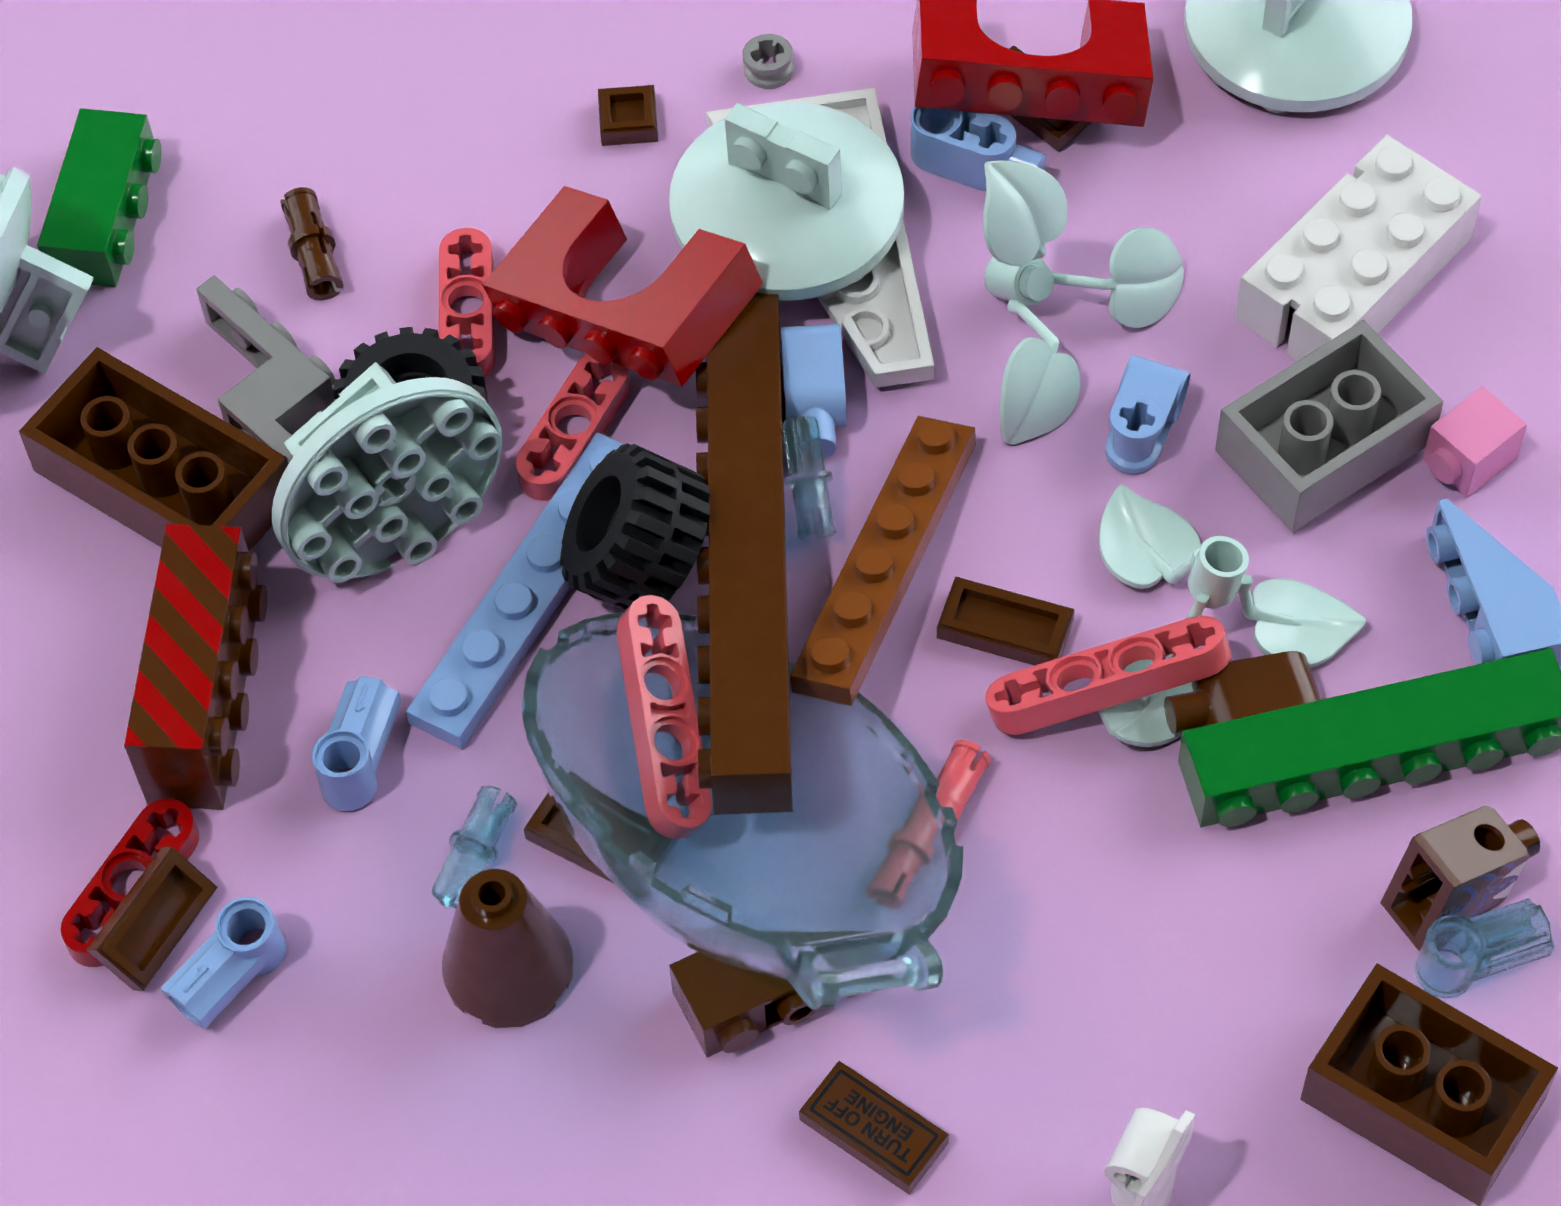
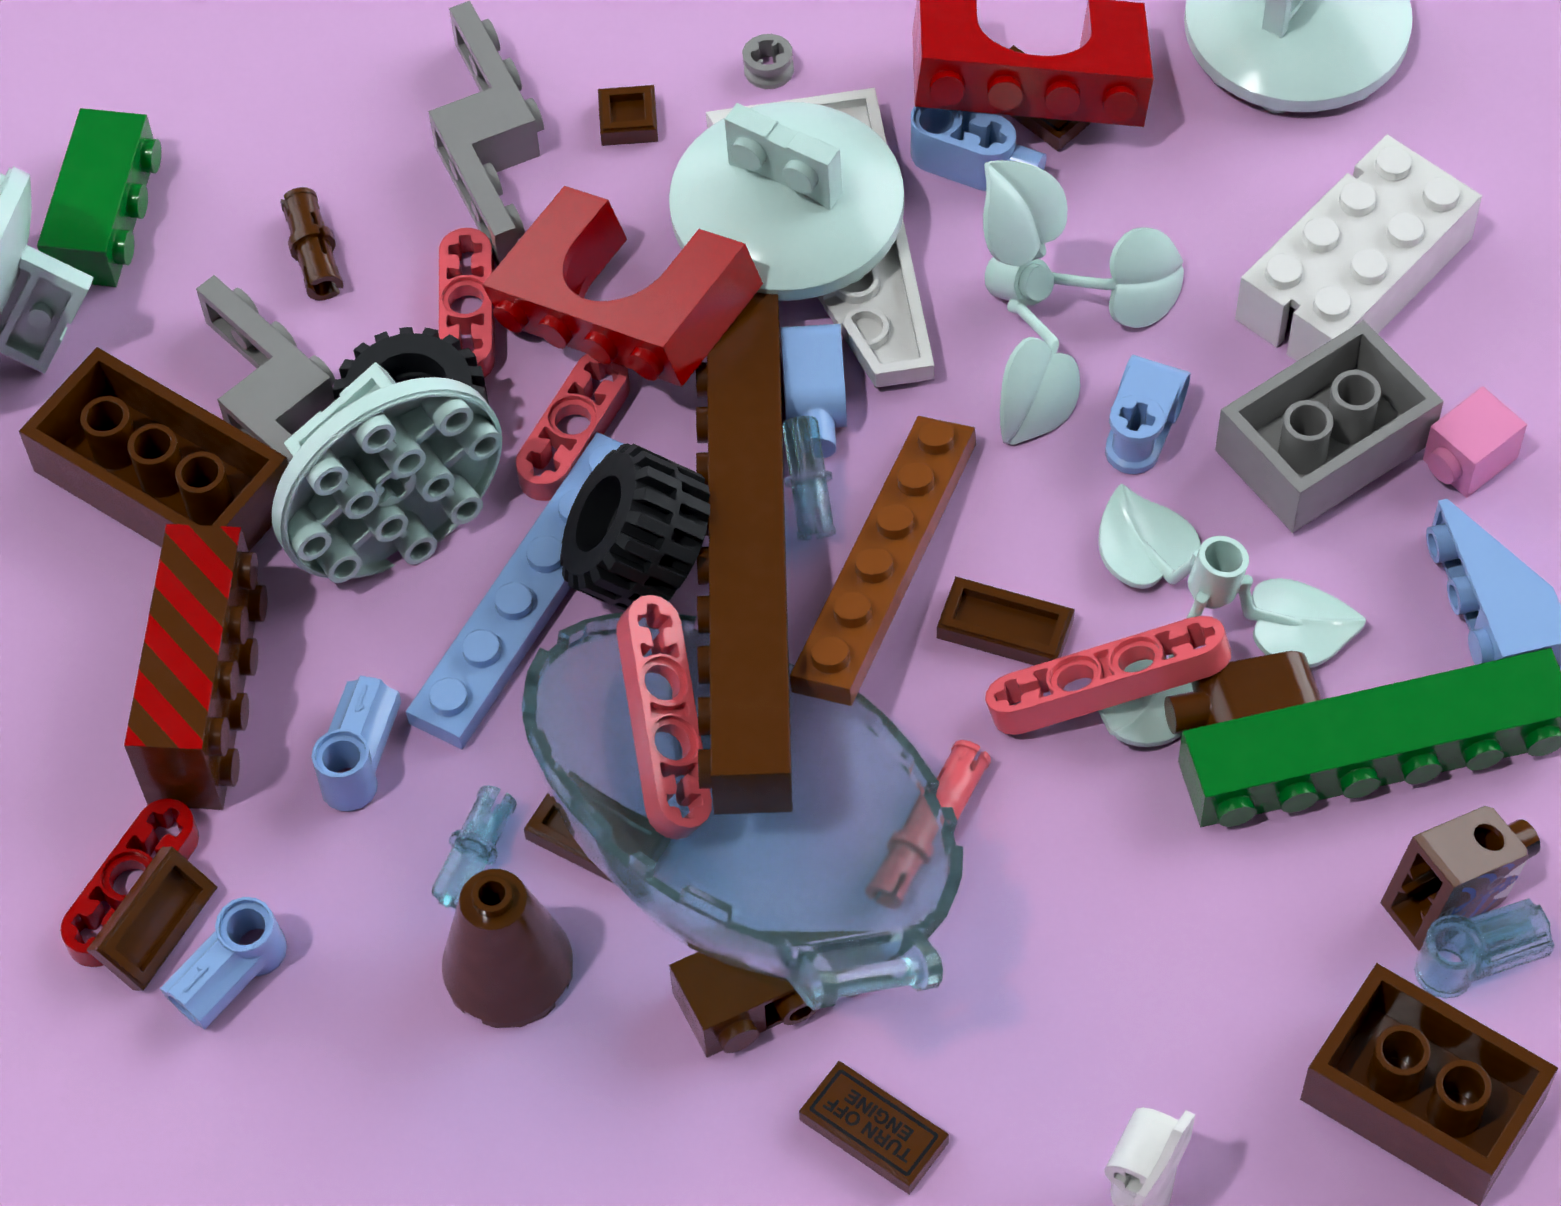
none -> light grey bracket [428,1,544,266]

